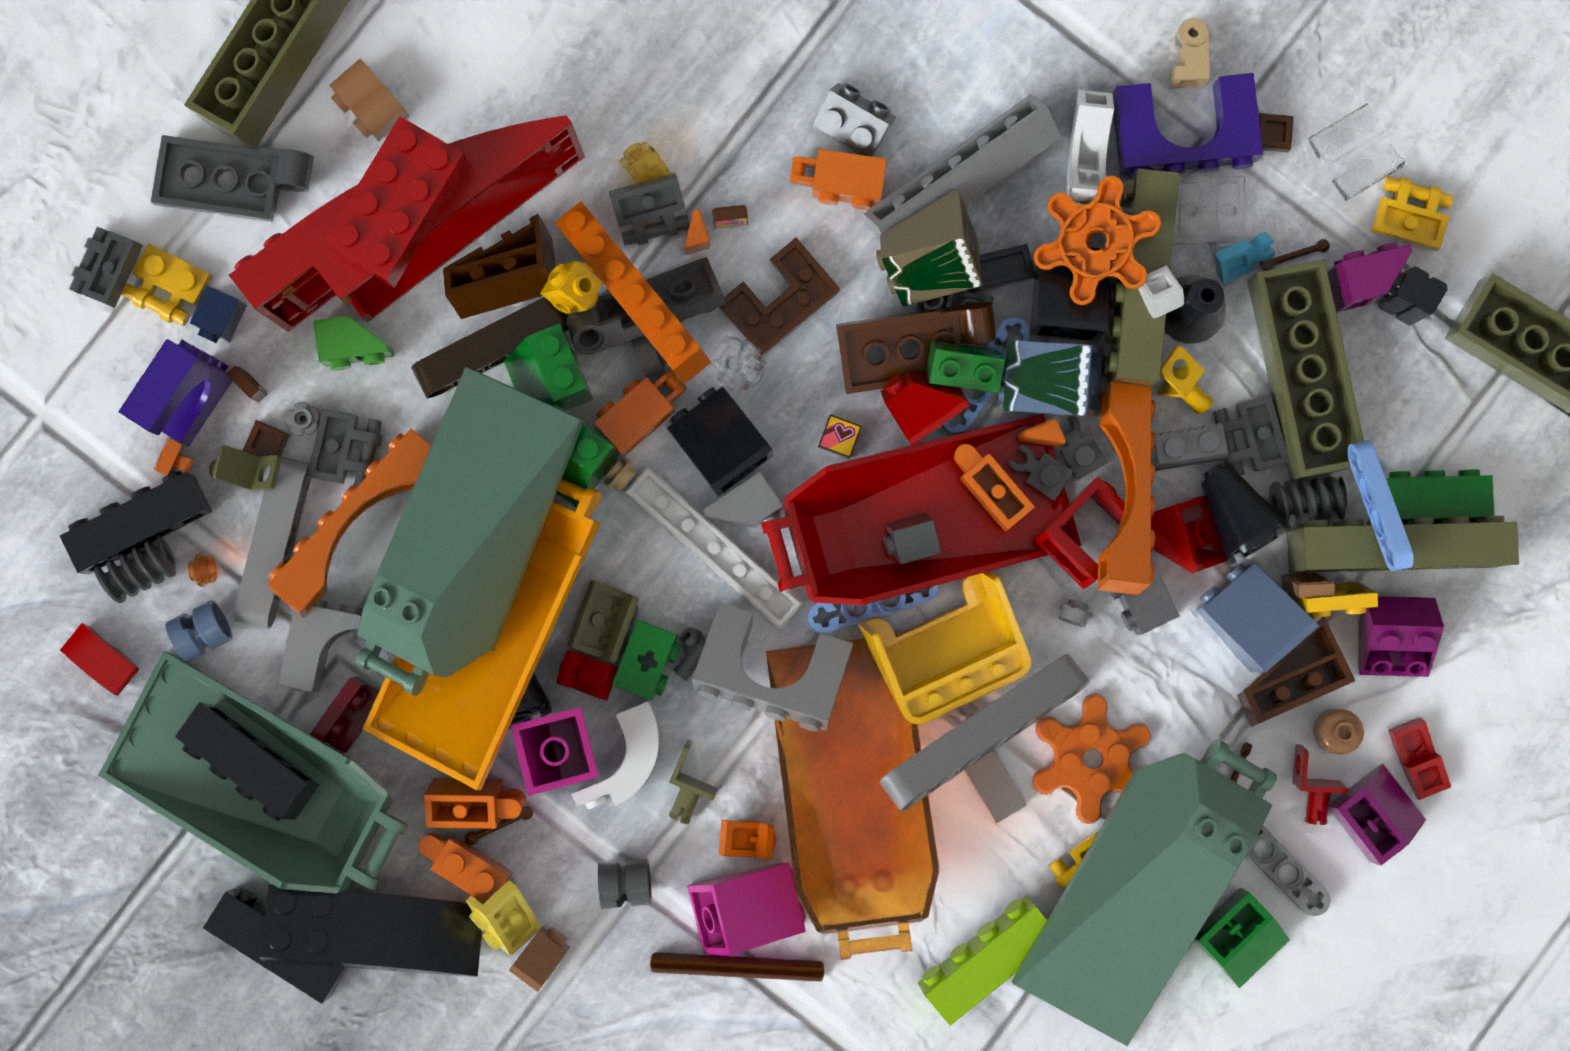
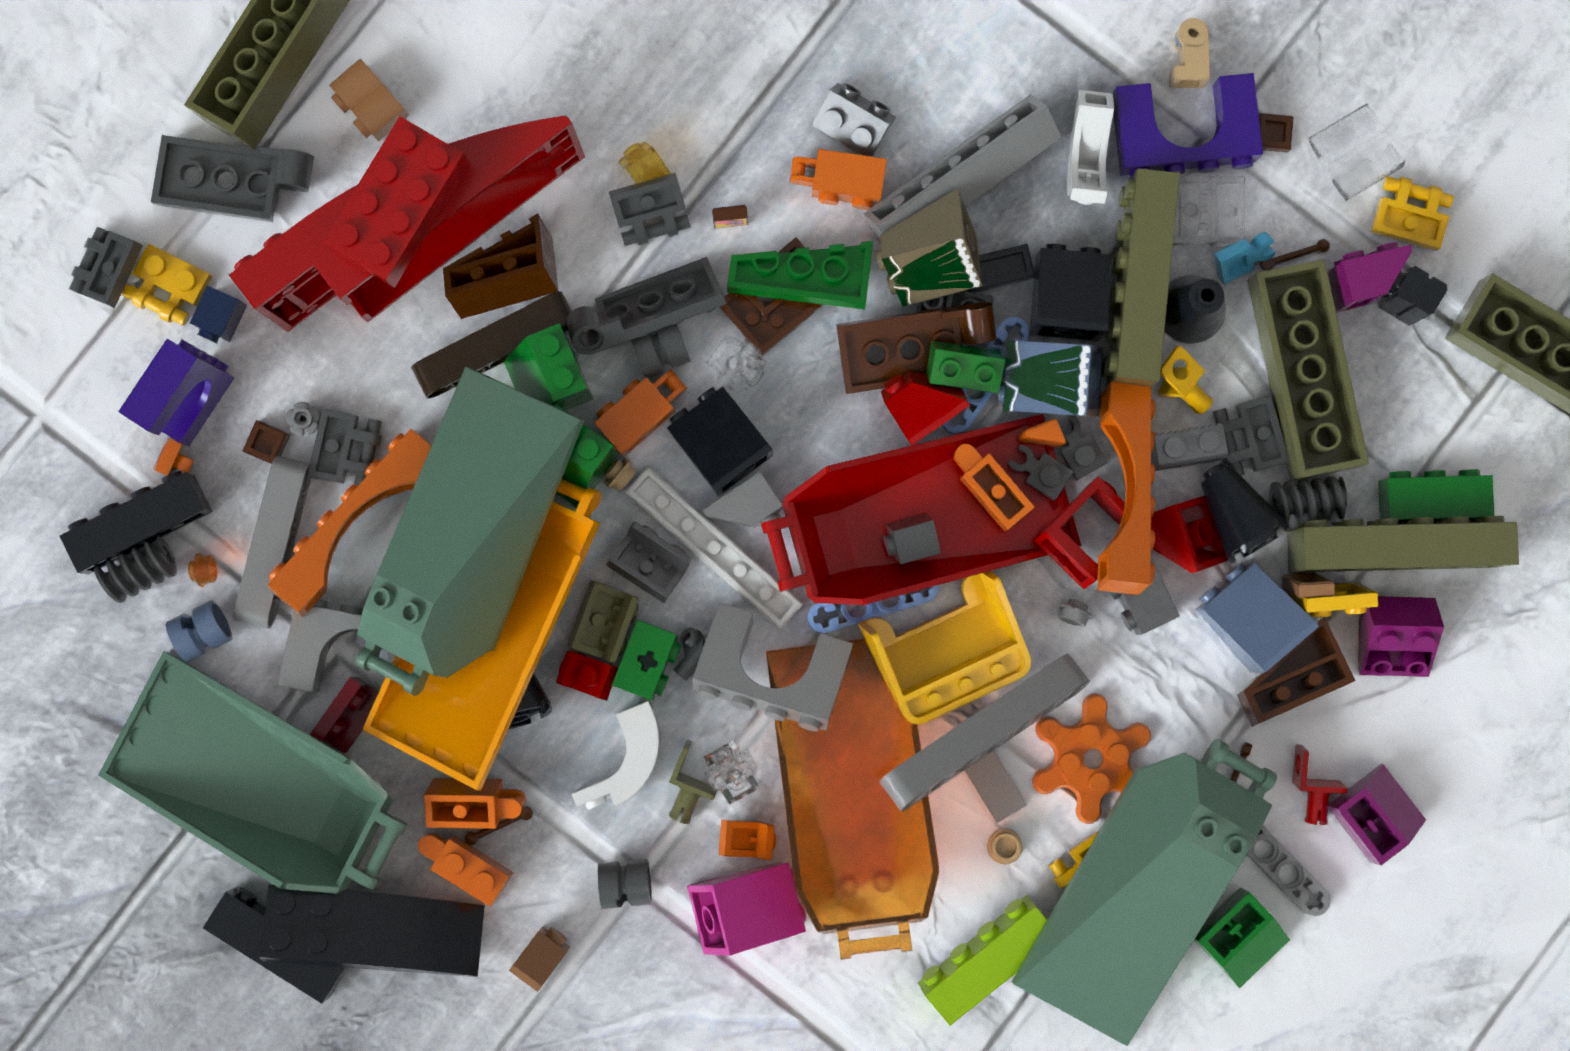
red slope [60,623,140,696] -> none
black brick [175,702,319,821] -> none
olive bracket [209,445,281,491] -> none
reddish brown tile [227,366,267,403] -> none
bright green slope [313,316,394,371] -> none
light yellow bracket [466,880,542,956] -> none
dark pink slope [510,707,599,796] -> none
yellow brick [540,261,603,314] -> none
orange arch [554,201,711,384] -> none
reddish brown axle [650,952,824,982] -> none
orange slope [684,209,711,255] -> none
tile [818,414,862,459] -> none
orange plate [1034,176,1161,305] -> none
white slope [1138,265,1184,318] -> none
medium nougat head [1313,708,1364,755] -> none
light blue beam [1348,440,1414,572] -> none
red slope [1388,718,1451,800] -> none
none -> flat silver bracket [606,522,692,603]
none -> clear brick [703,740,760,805]
none -> green wing [727,241,873,310]
none -> tan plate [987,829,1023,864]

